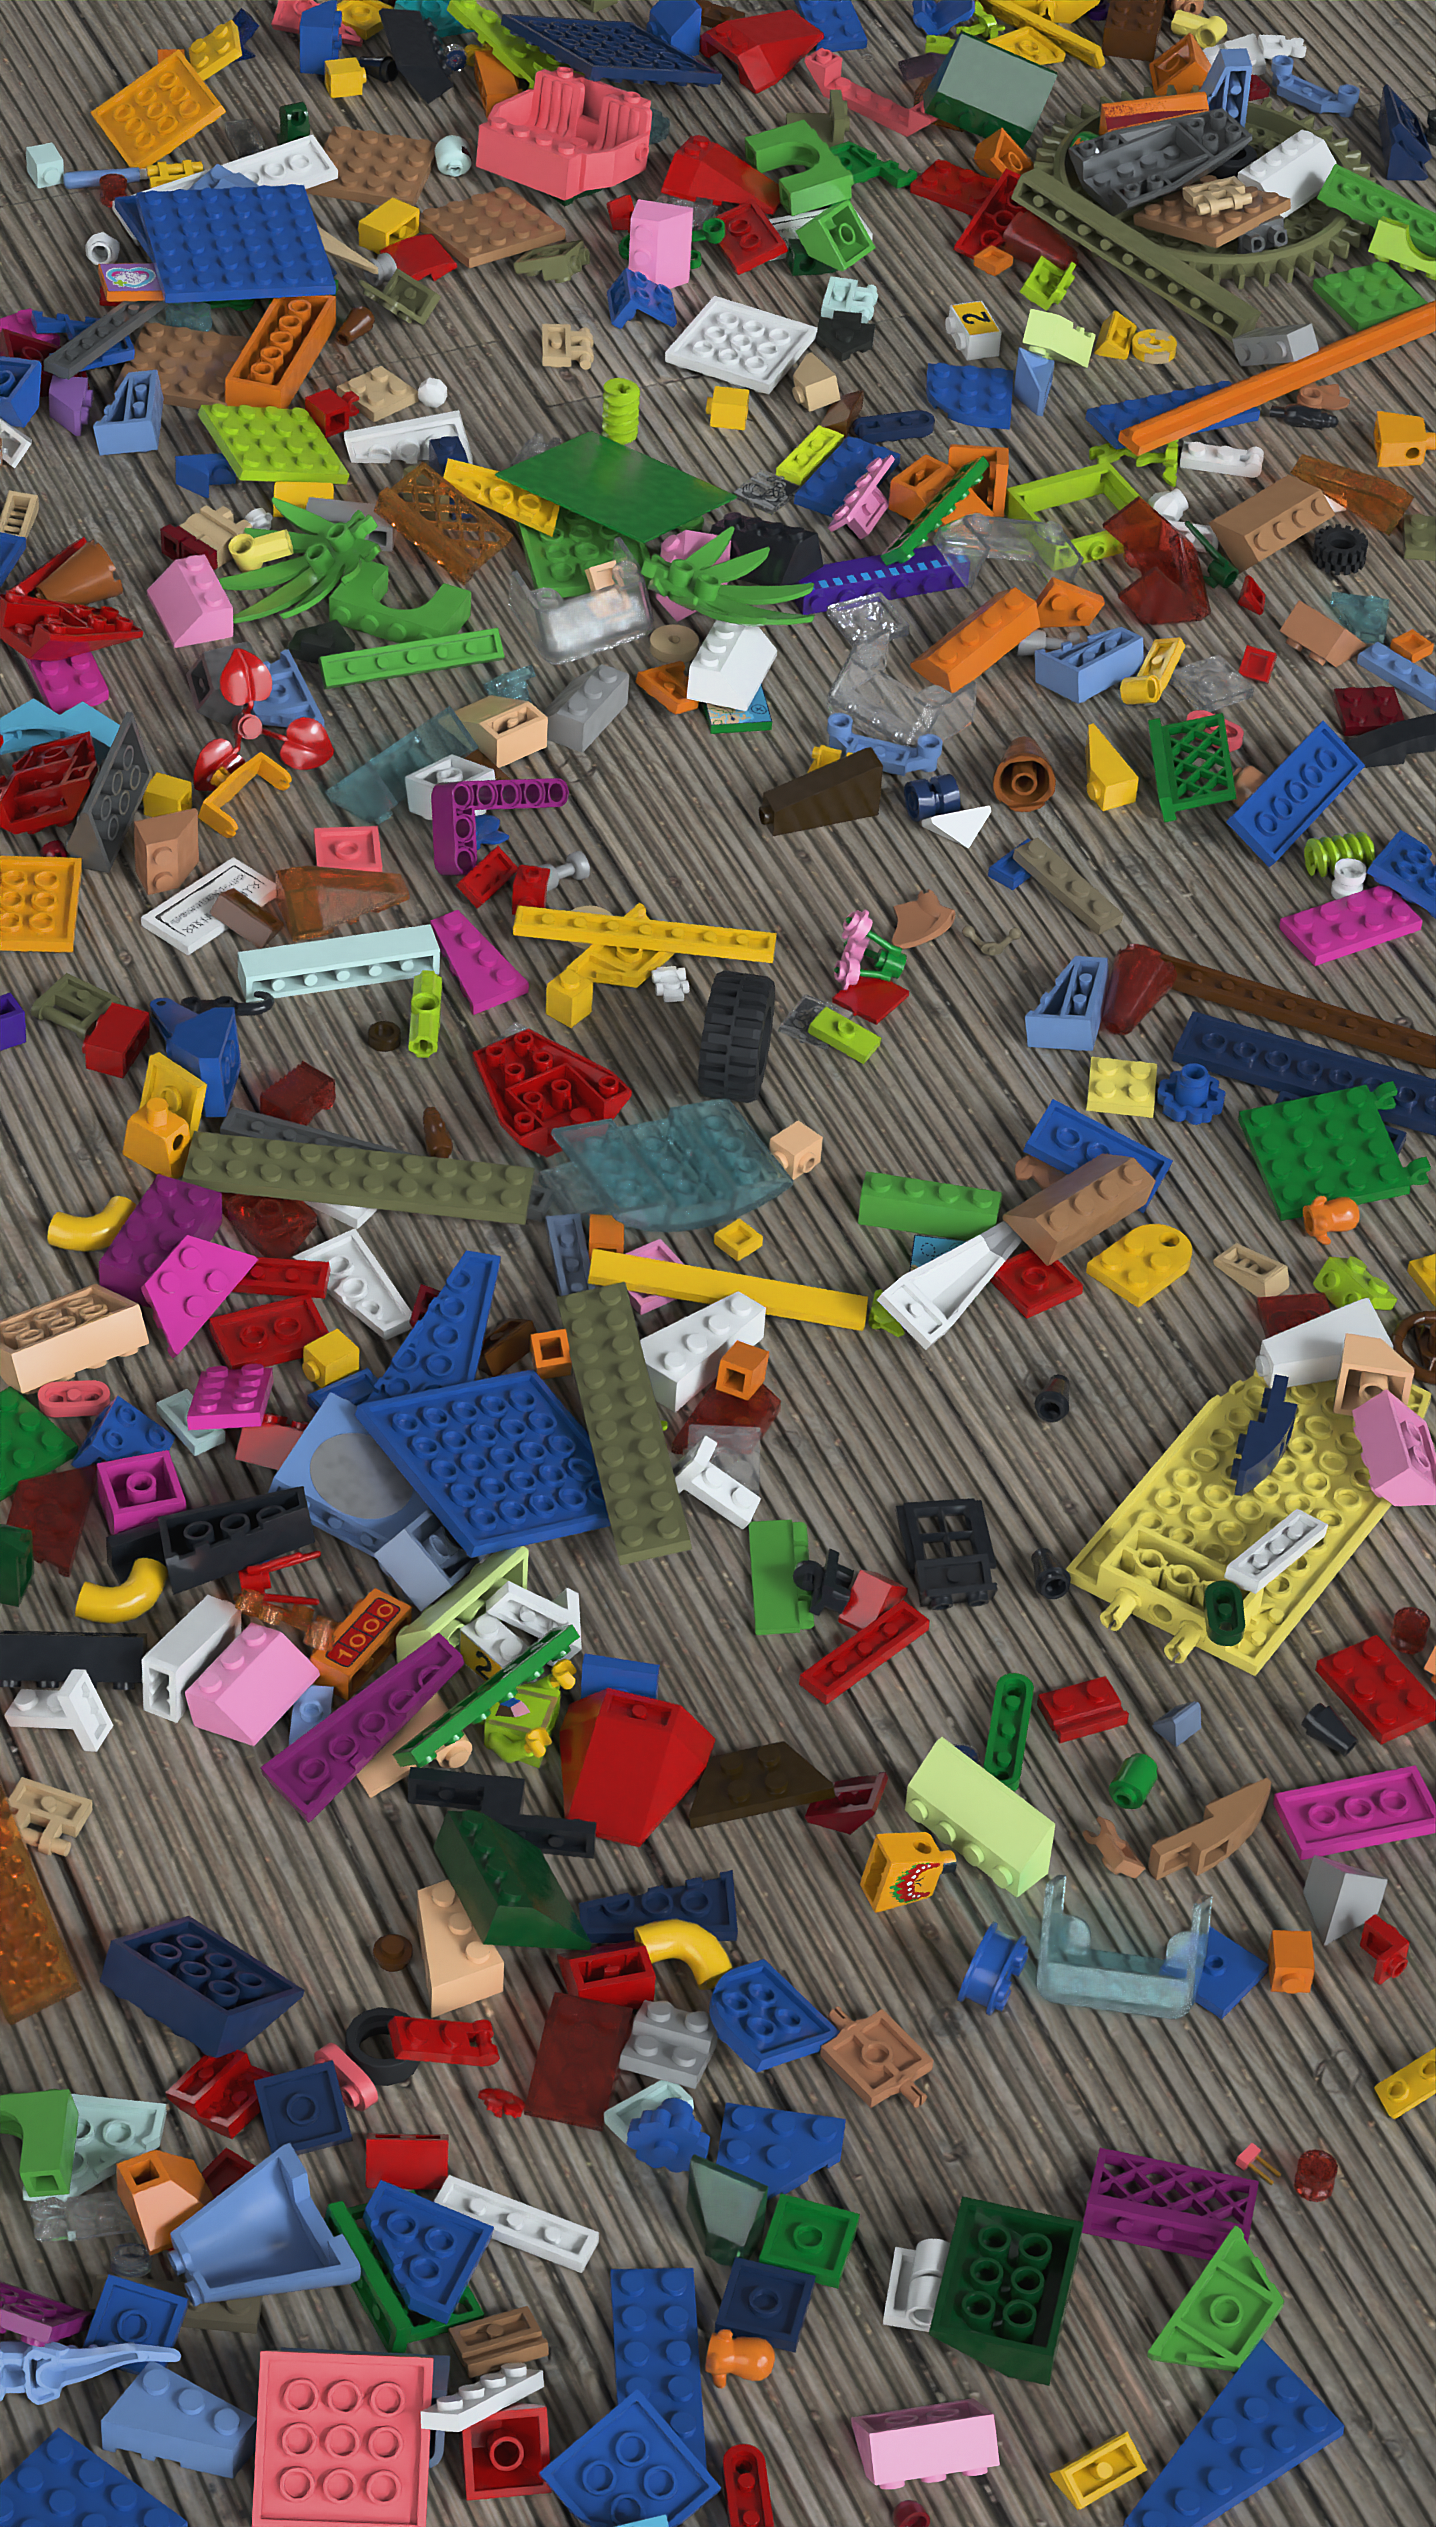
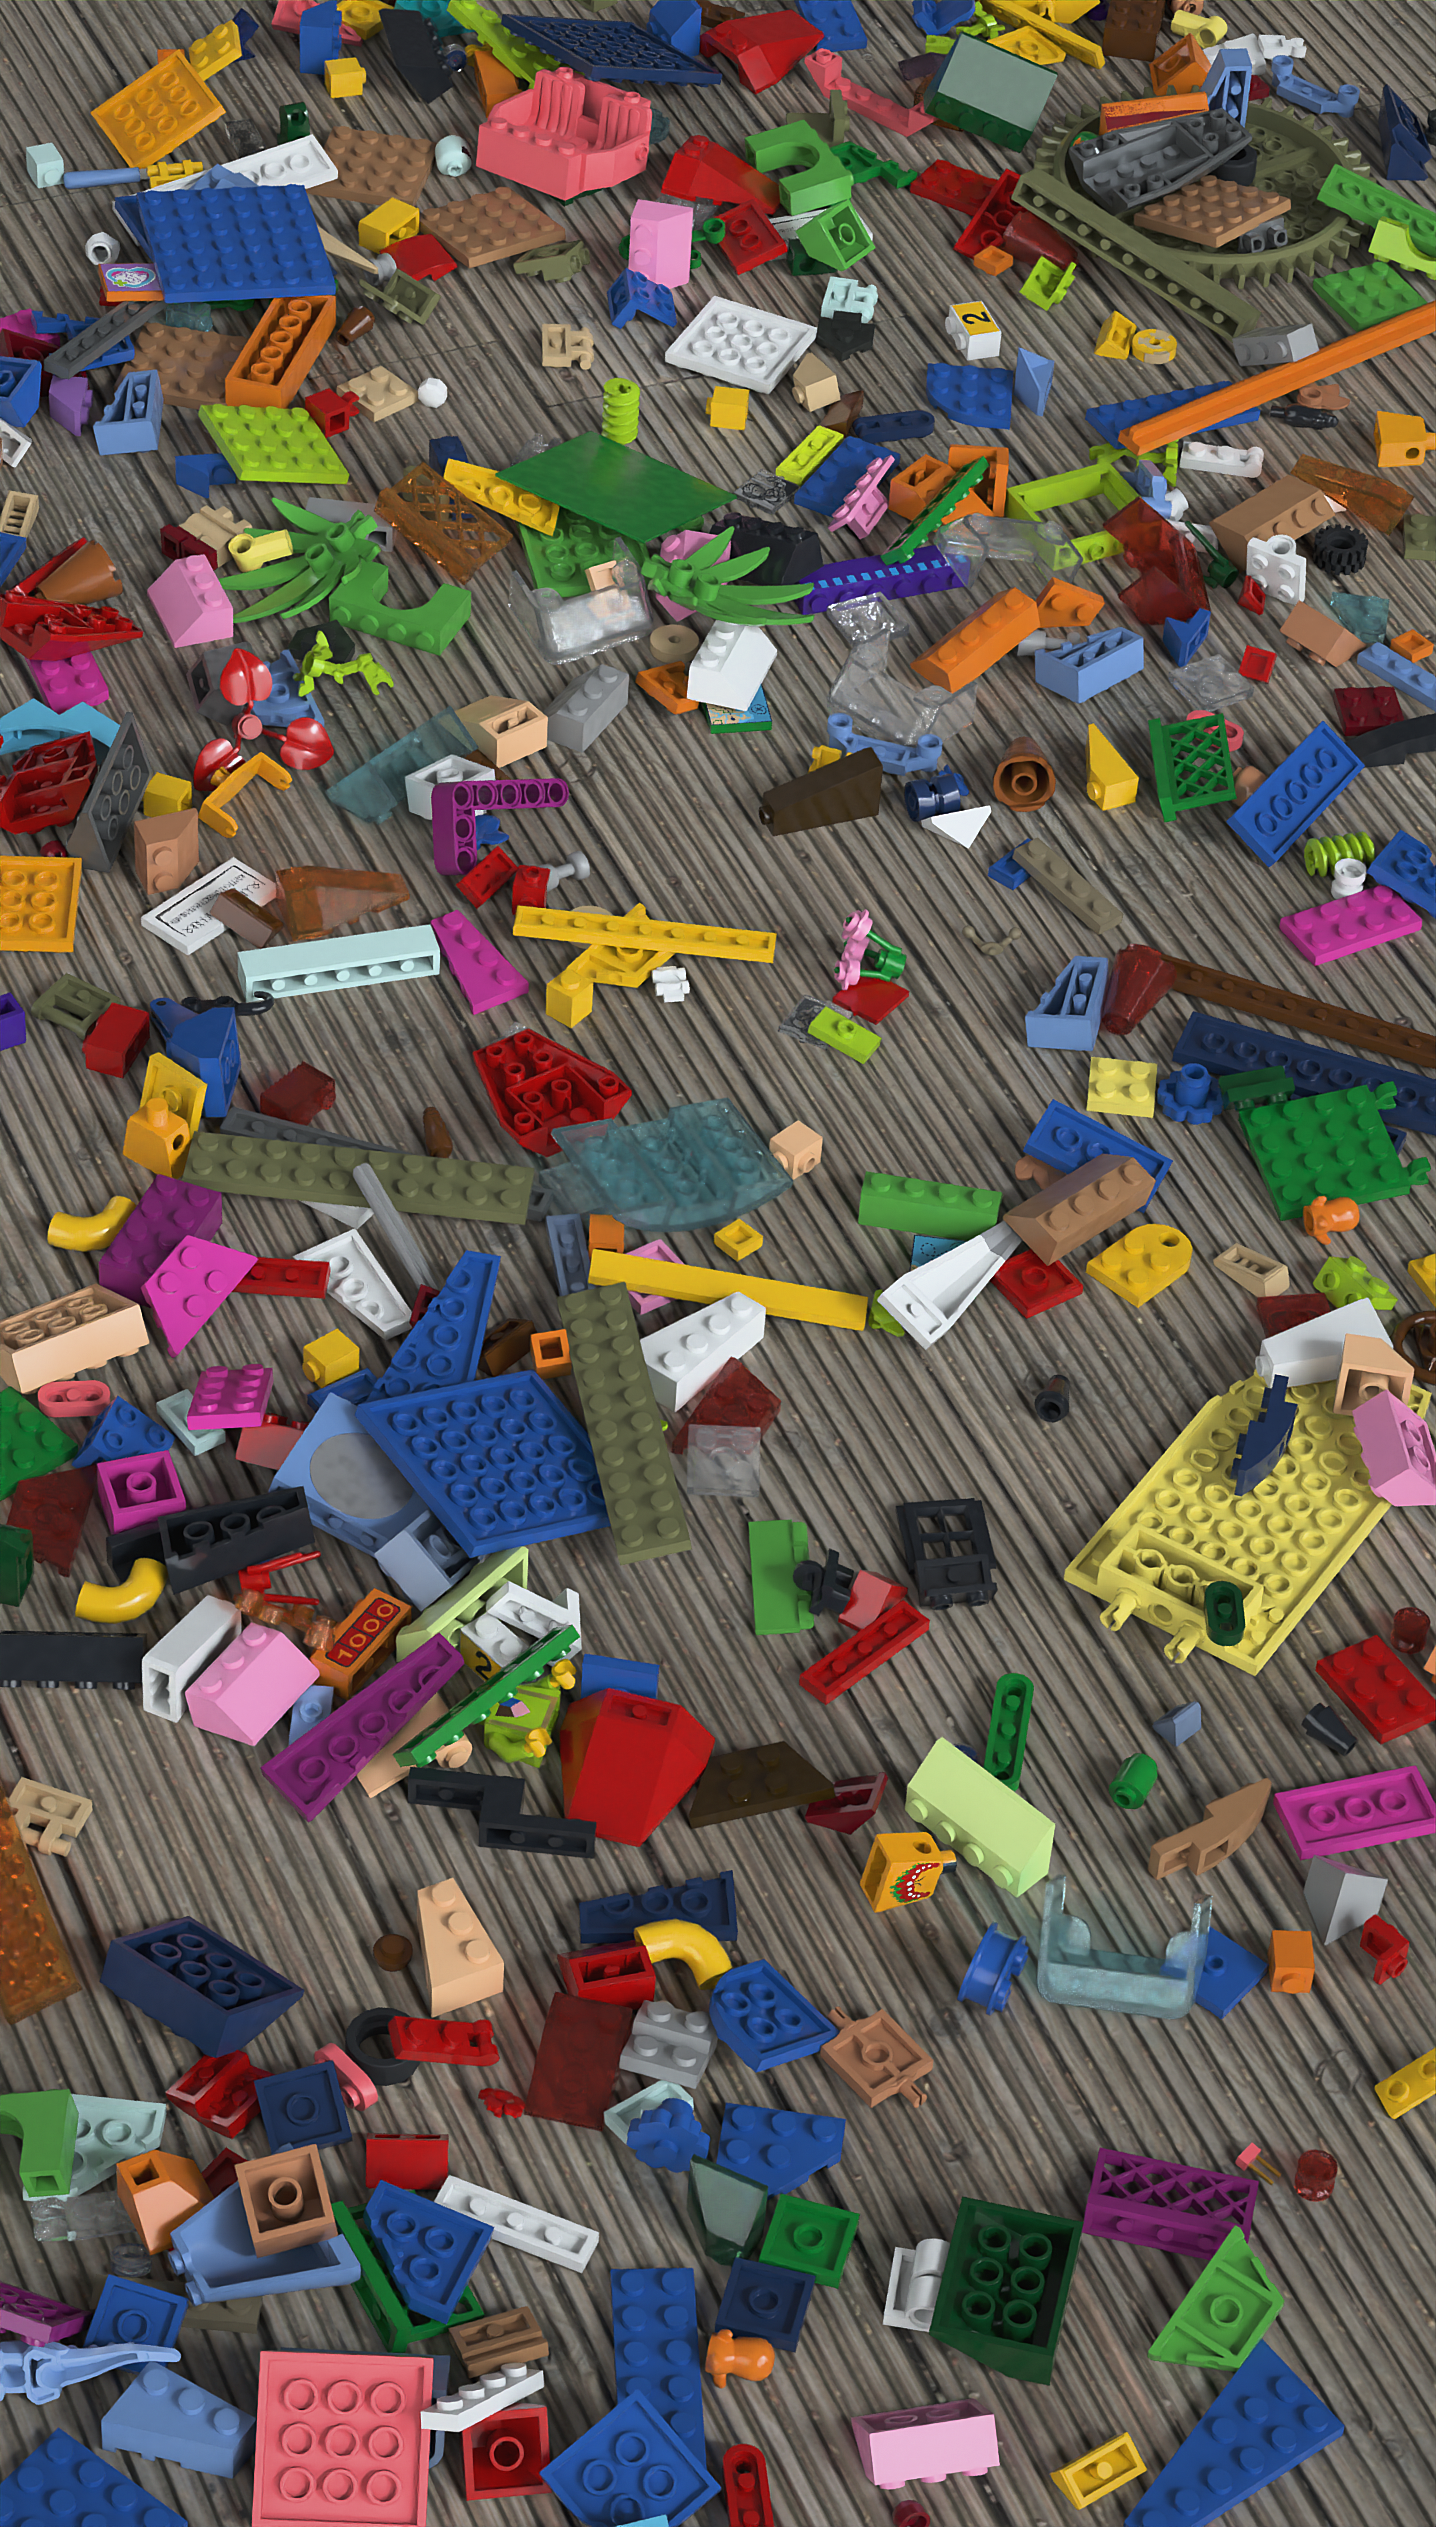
white bracket [4,1669,113,1752] -> none
clear red wheel [100,173,127,208] -> none
red plate [209,1294,329,1370] -> none
clear red wing [220,1192,317,1259] -> none
white plate [245,508,273,530] -> none
yellow slope [273,481,334,517] -> none
coral plate [314,826,382,879] -> none
bright green plate [318,628,505,690] -> none
white wing [344,410,473,464] -> none
black cone [358,56,399,83] -> none
dark brown tile [368,1021,401,1052] -> none
lime piece [408,970,443,1058] -> none
dark green slope [433,1810,592,1950] -> none
clear light blue slope [483,665,536,703] -> none
red bracket [606,195,634,234] -> none
white bracket [672,1435,761,1530] -> none
black tyre [698,970,775,1103] -> none
orange brick [715,1340,769,1401] -> none
nougat arm [892,889,955,950] -> none
orange slope [973,128,1034,180] -> none
yellowish green wedge [1022,309,1096,368] -> none
black cone [1031,1548,1071,1599] -> none
red plate [1037,1676,1129,1743] -> none
nougat plate [1083,1816,1146,1879] -> none
yellow plate [1120,637,1185,705] -> none
tan plate [1183,176,1252,216] -> none
white plate [1224,1509,1328,1594] -> none
white slope [1238,130,1337,218] -> none
none -> nougat slope [235,2144,338,2258]
none -> lime piece [292,631,394,697]
none -> light grey axle [353,1163,442,1291]
none -> blue plant [938,764,970,796]
none -> medium blue plate [1120,460,1172,521]
none -> blue slope [1163,608,1211,668]
none -> dark green bracket [1218,1065,1295,1112]
none -> white plate [1246,535,1306,606]

